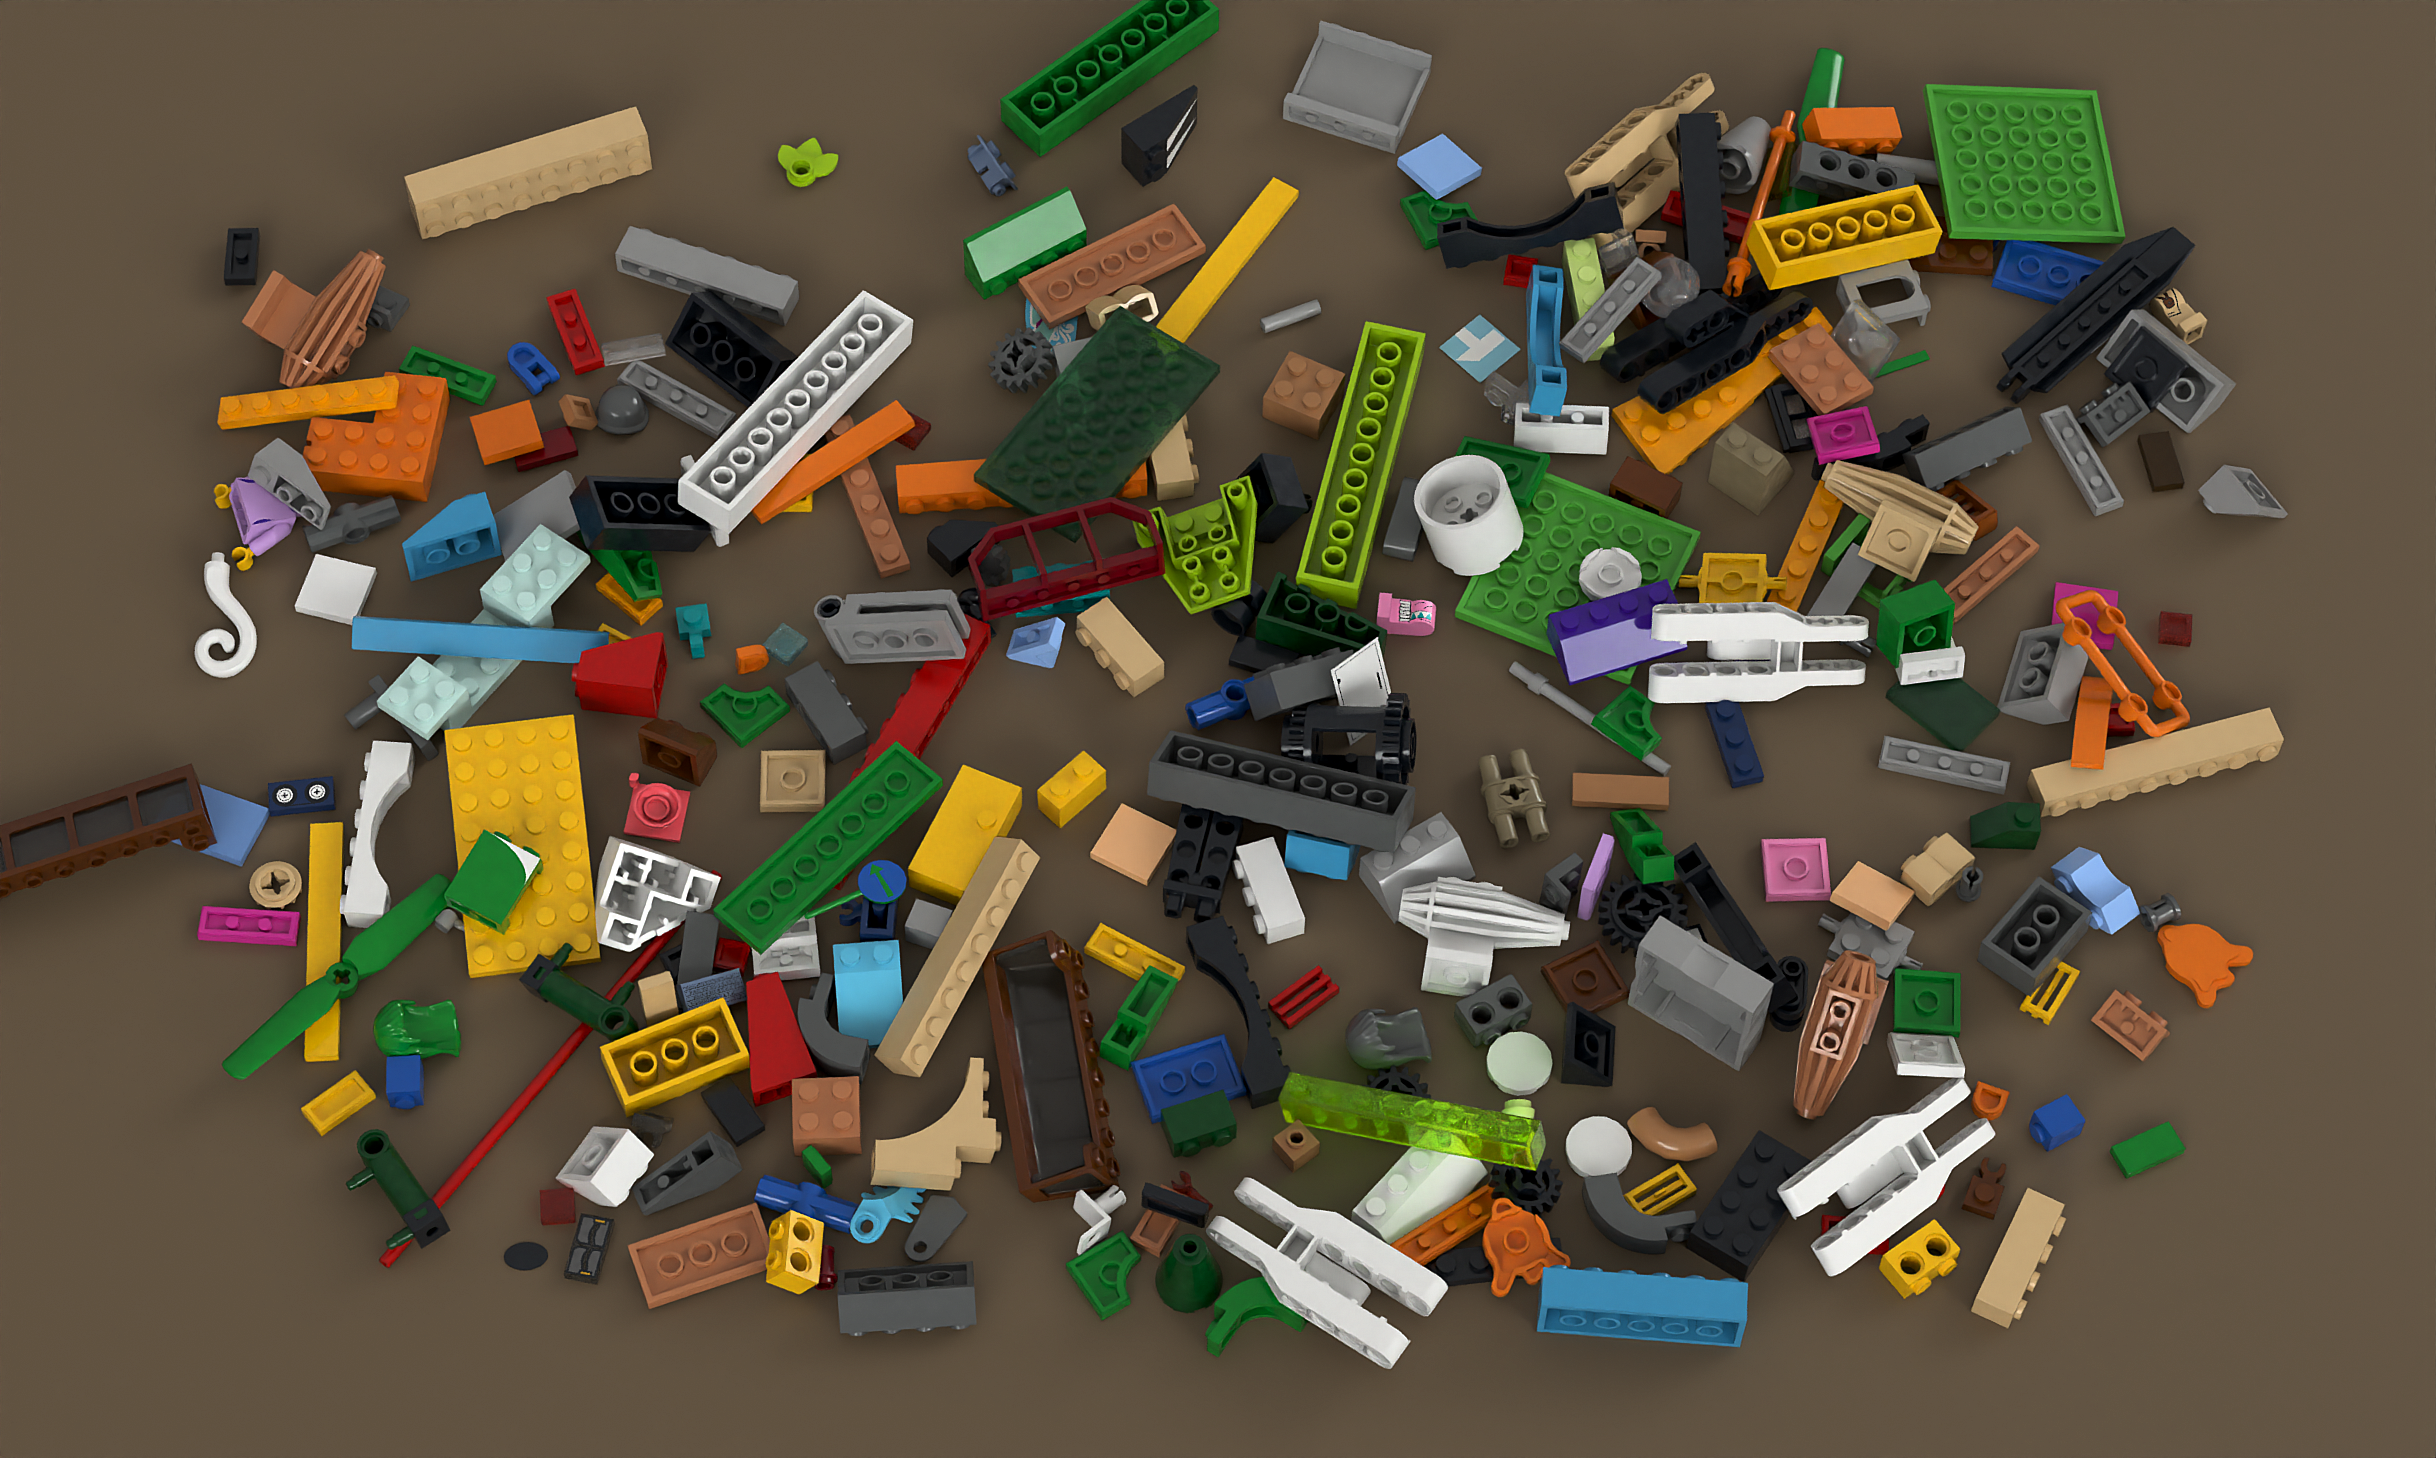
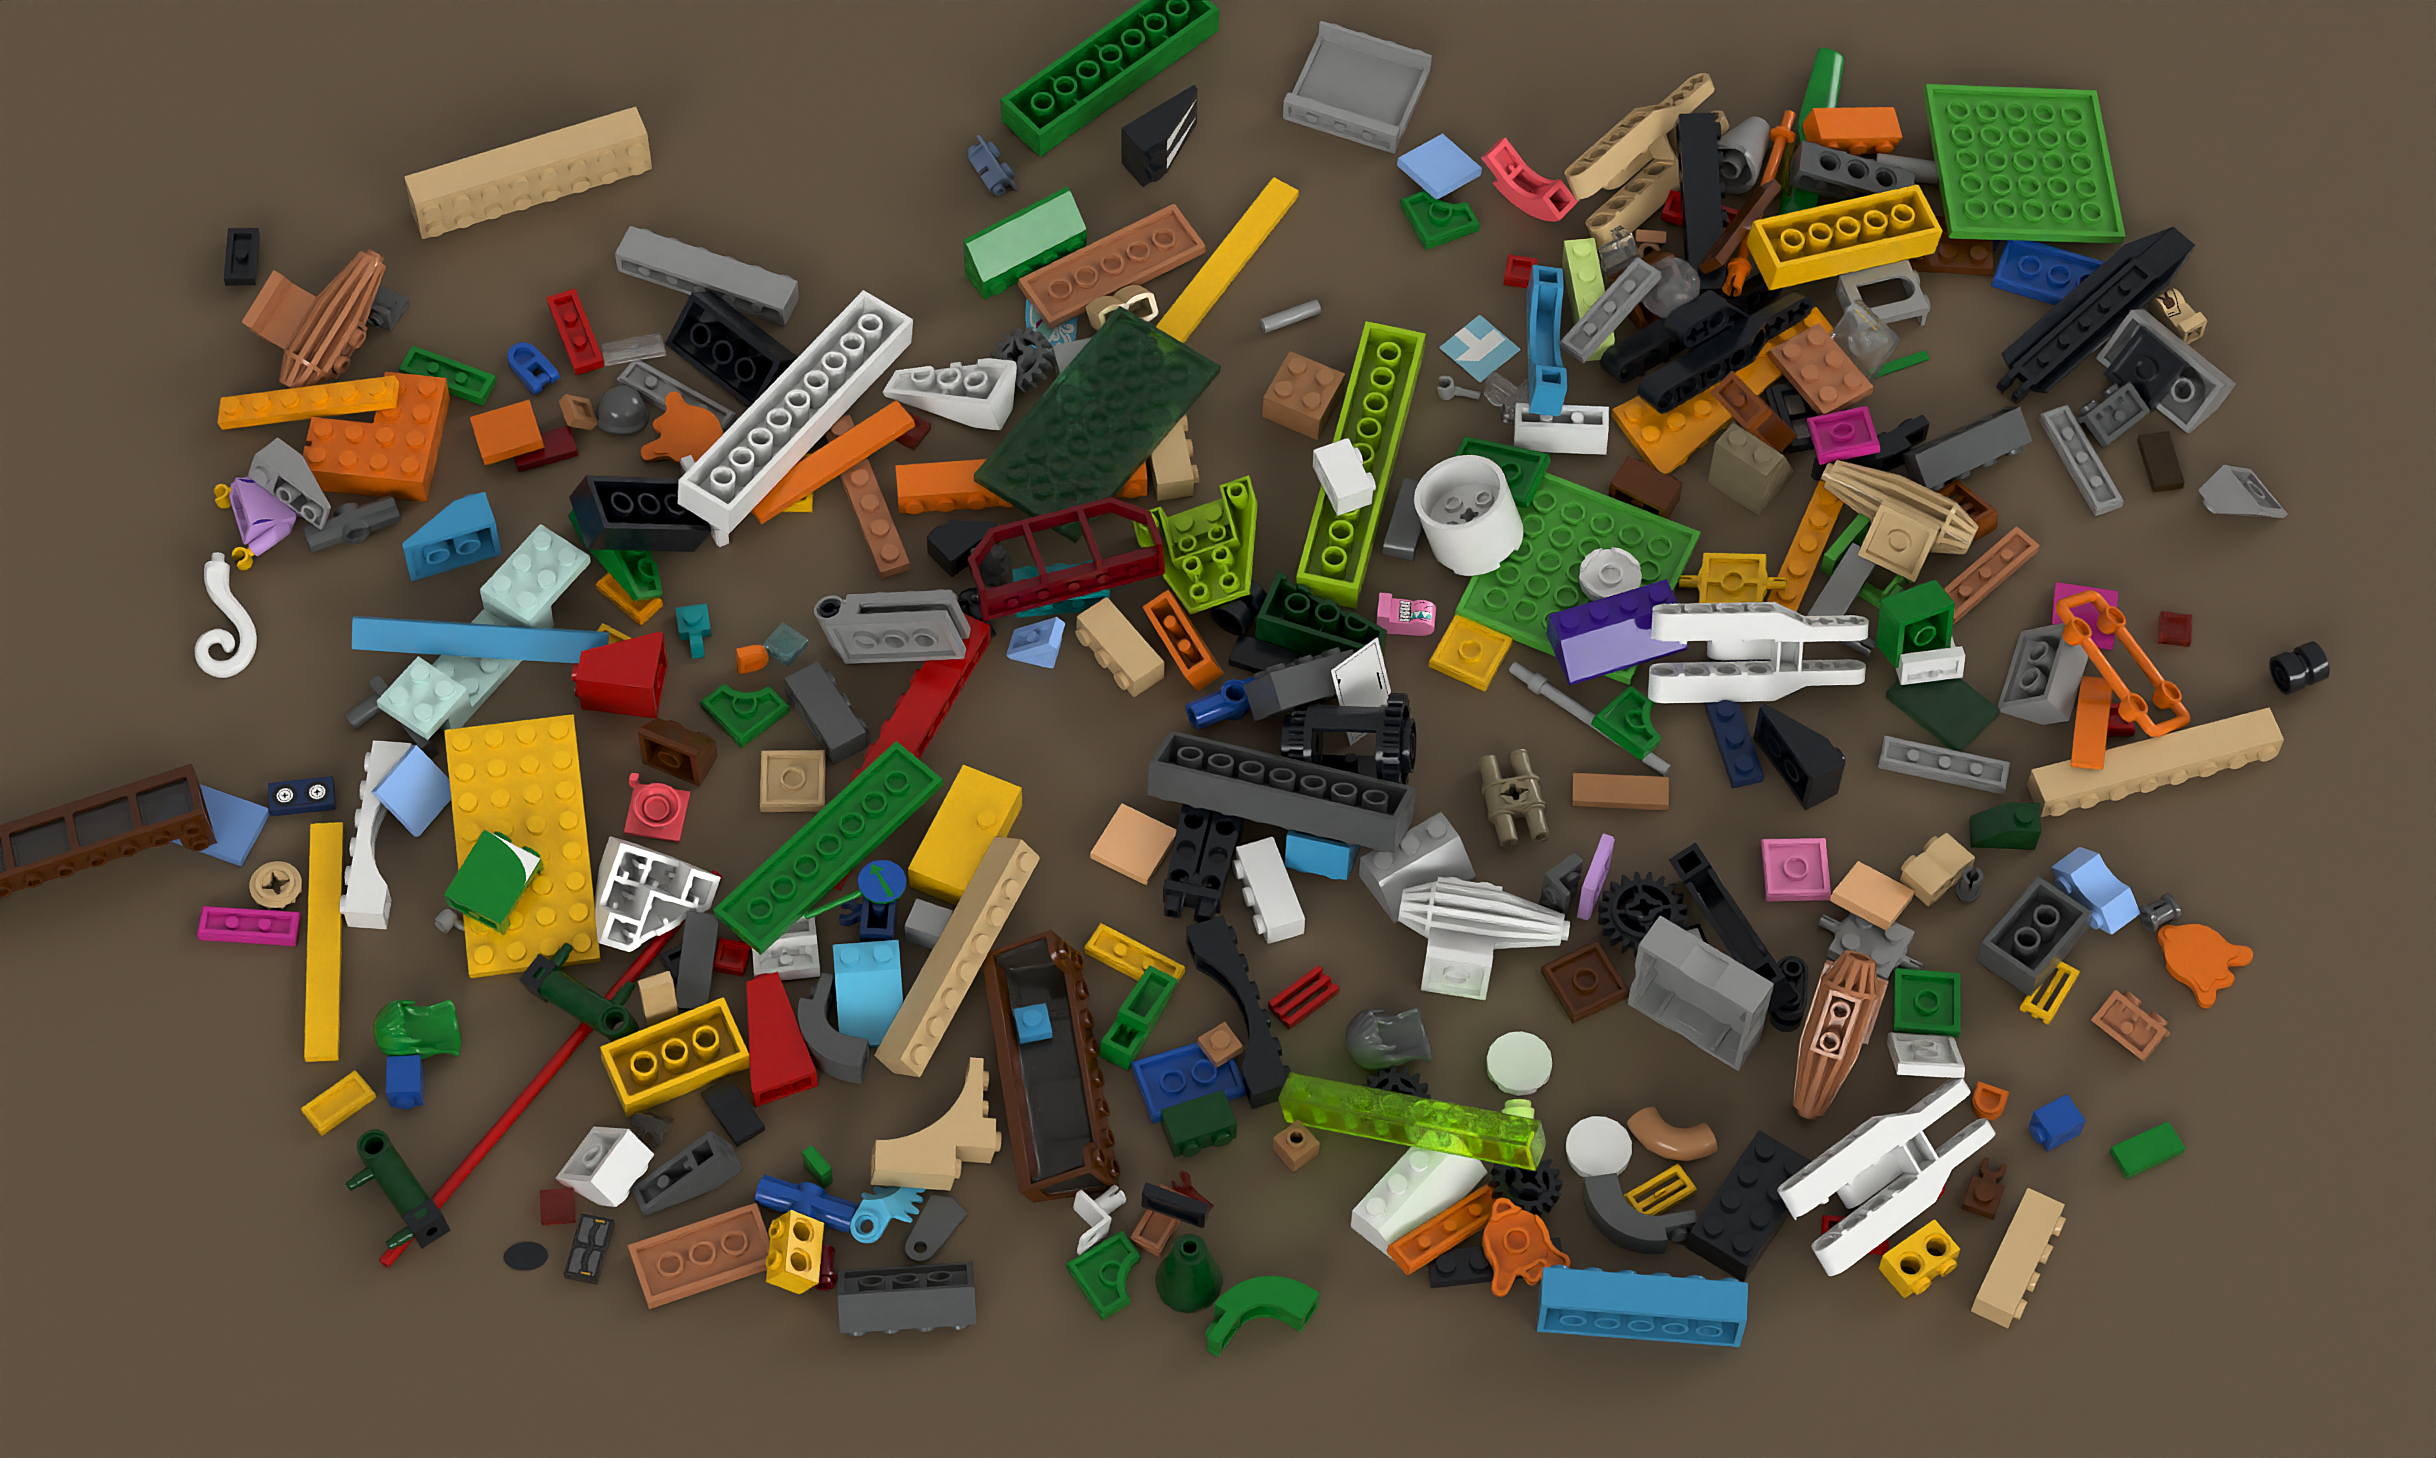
green piece [222,874,451,1080] -> none
white tile [295,554,377,625] -> none
light grey tile [493,470,580,562] -> none
sand blue tile [676,968,747,1013] -> none
lime plate [778,138,838,187] -> none
nougat brick [792,1076,862,1157] -> none
yellow brick [1037,750,1106,828] -> none
white beam [1206,1177,1448,1369] -> none
black brick [1235,453,1313,544] -> none
black arch [1437,182,1624,269] -> none
dark grey brick [1454,974,1532,1048] -> none
black slope [1561,1002,1616,1087] -> none
green slope [1610,808,1674,884] -> none
none -> light blue tile [371,745,451,837]
none -> orange tile [641,391,724,465]
none -> white wedge [883,358,1017,431]
none -> dark azure plate [1013,1003,1052,1044]
none -> orange brick [1143,589,1224,691]
none -> medium nougat plate [1197,1022,1243,1068]
none -> white brick [1313,438,1376,516]
none -> yellow tile [1428,615,1513,692]
none -> light grey hand [1437,376,1480,400]
none -> coral arch [1481,137,1578,222]
none -> reddish brown tile [1698,179,1781,274]
none -> dark orange panel [1710,371,1798,453]
none -> black slope [1753,704,1845,810]
none -> black wheel [2269,641,2330,695]

